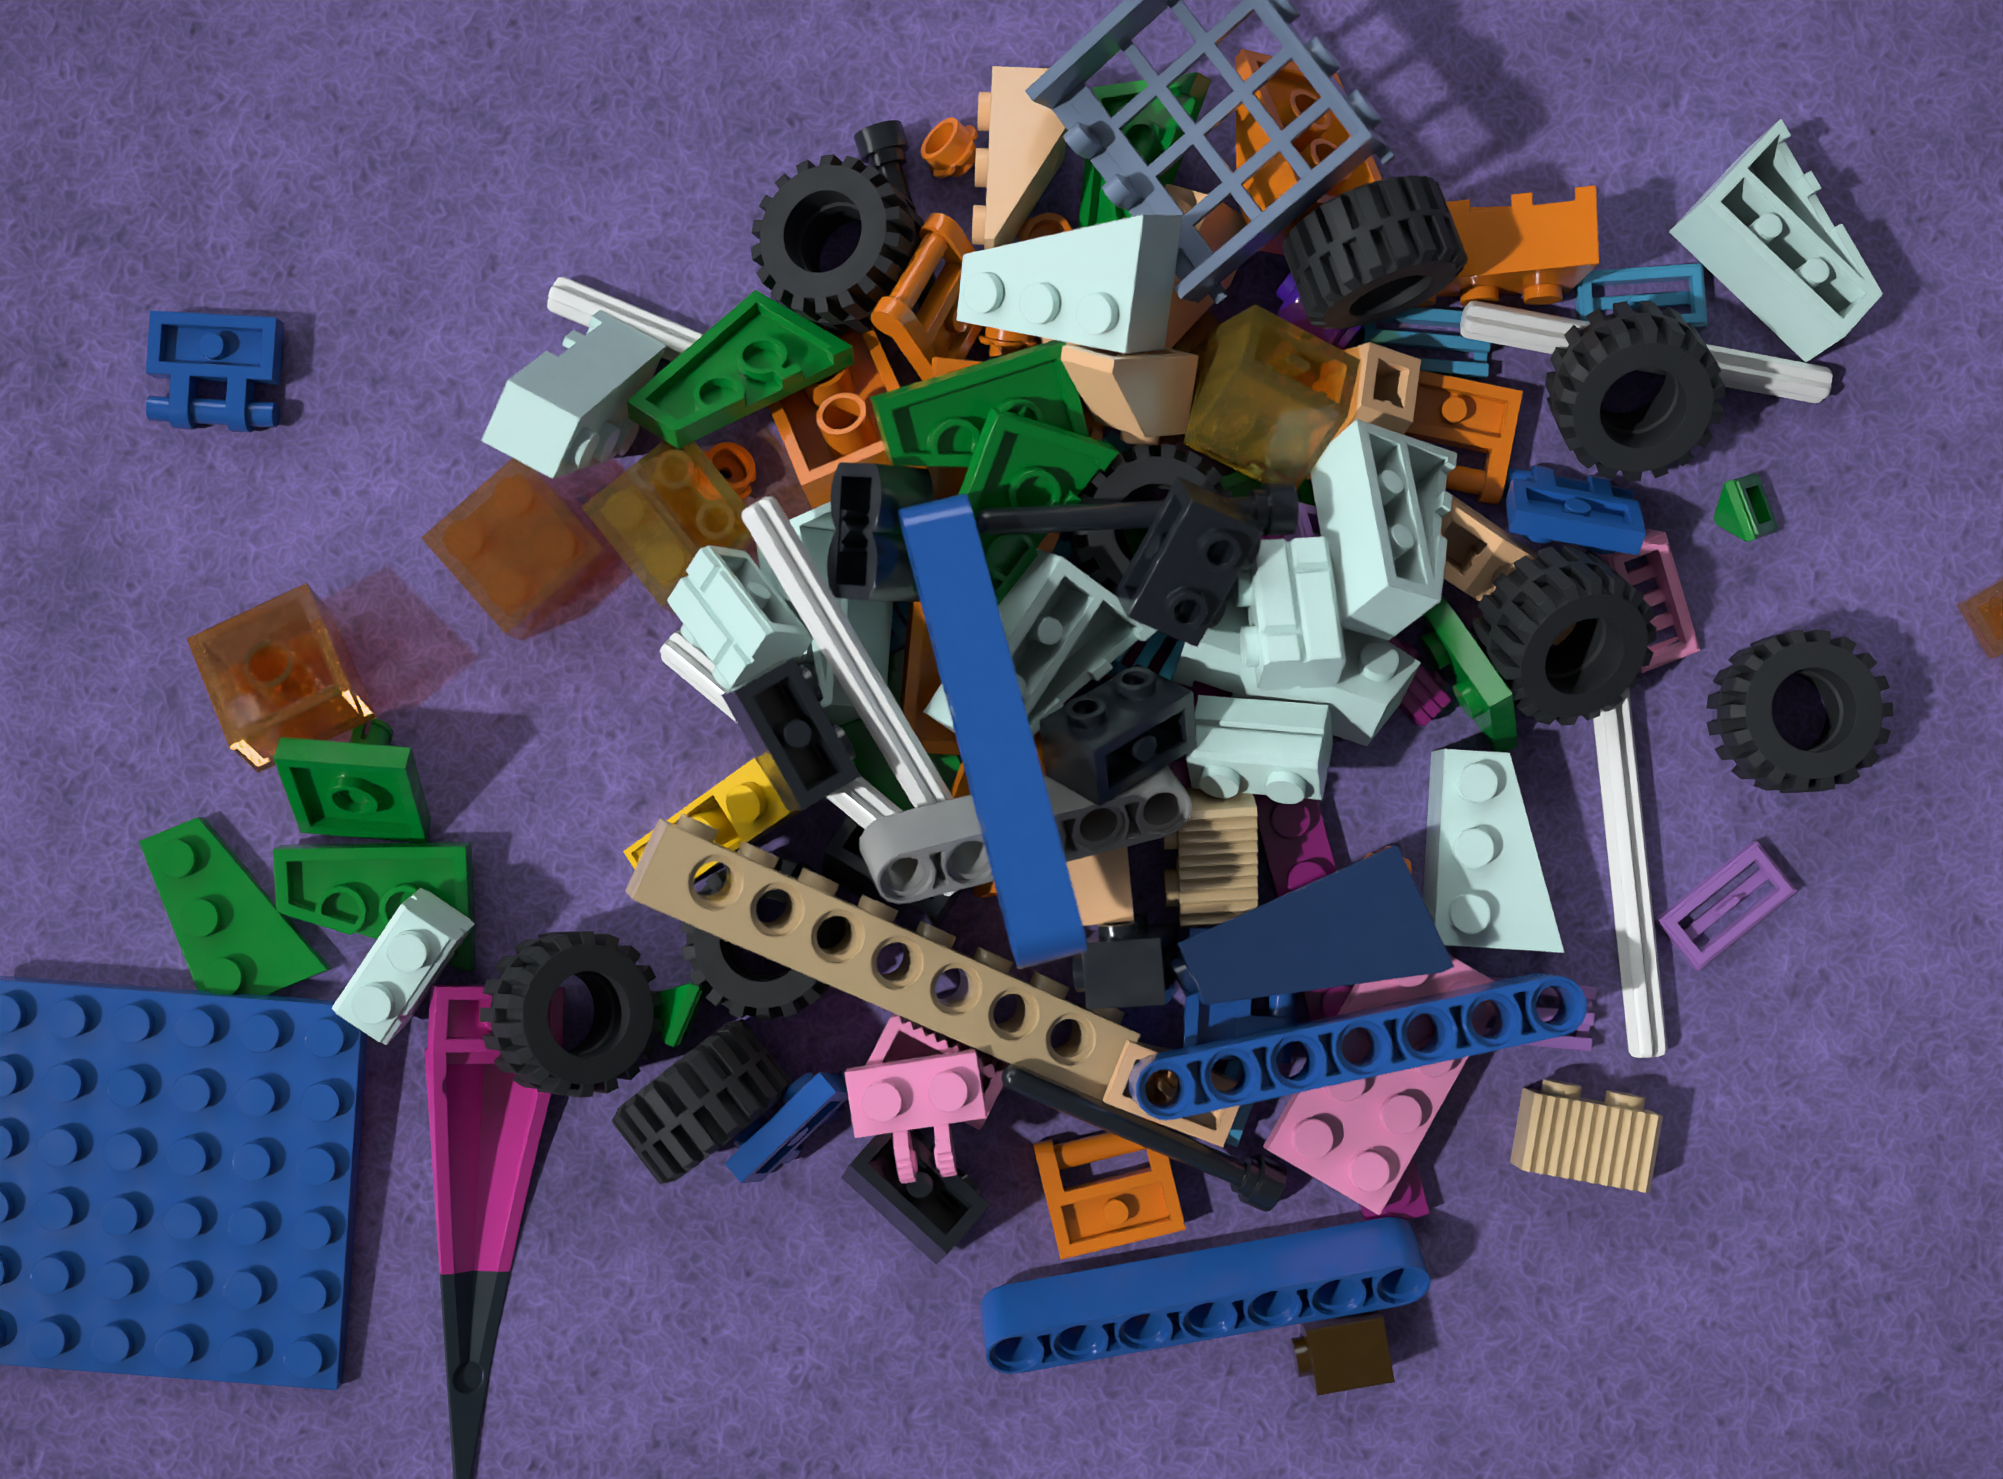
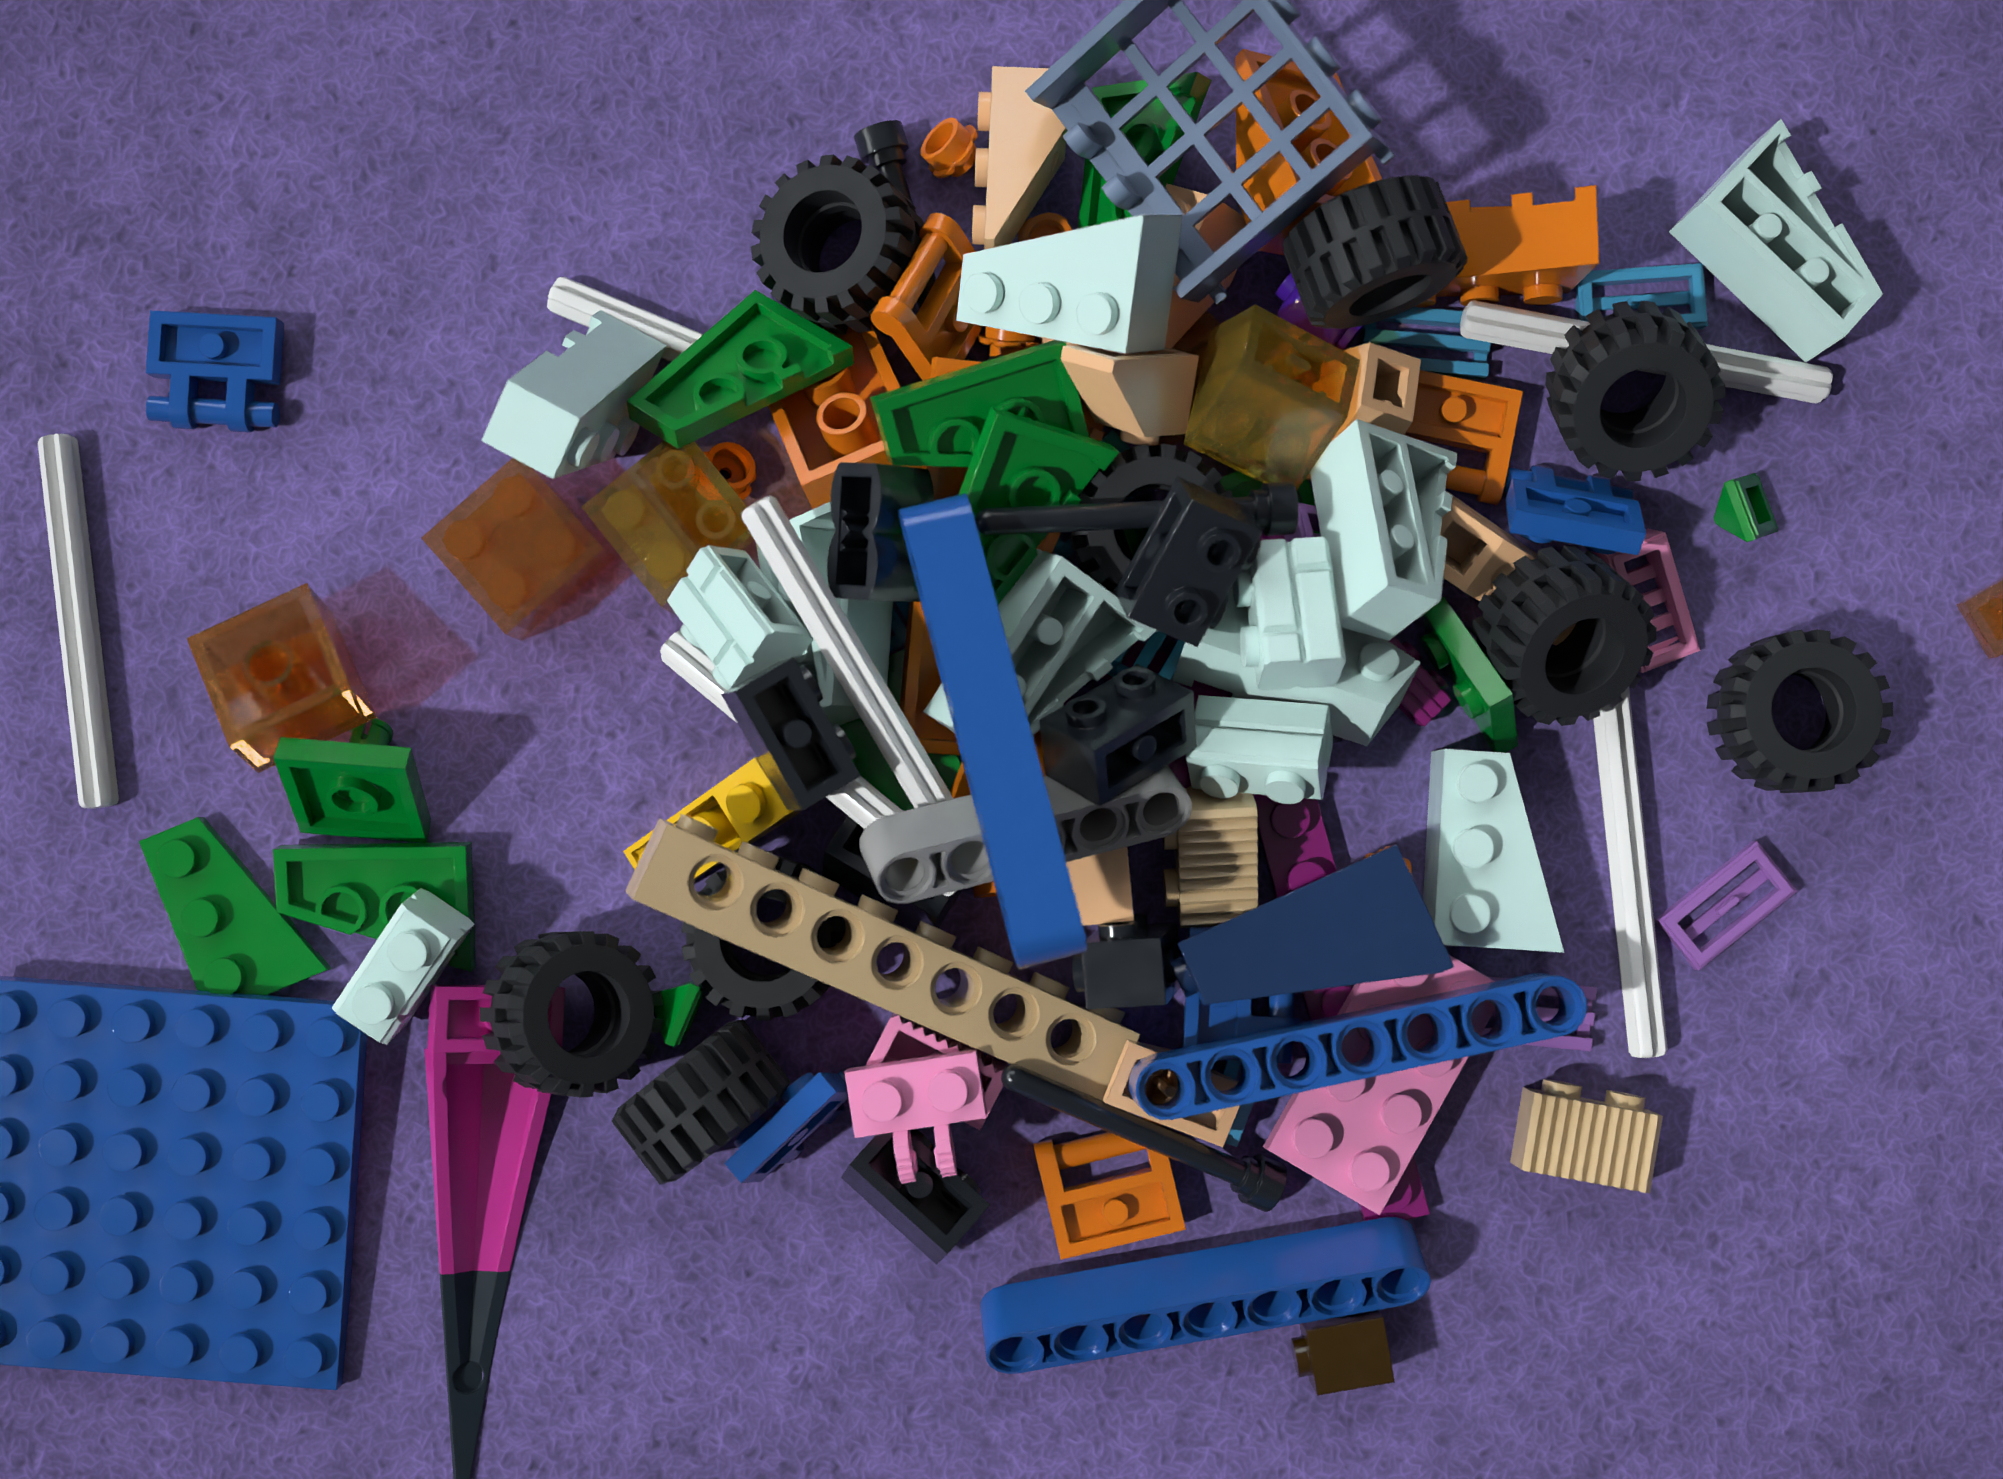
none -> white axle [38,434,119,809]

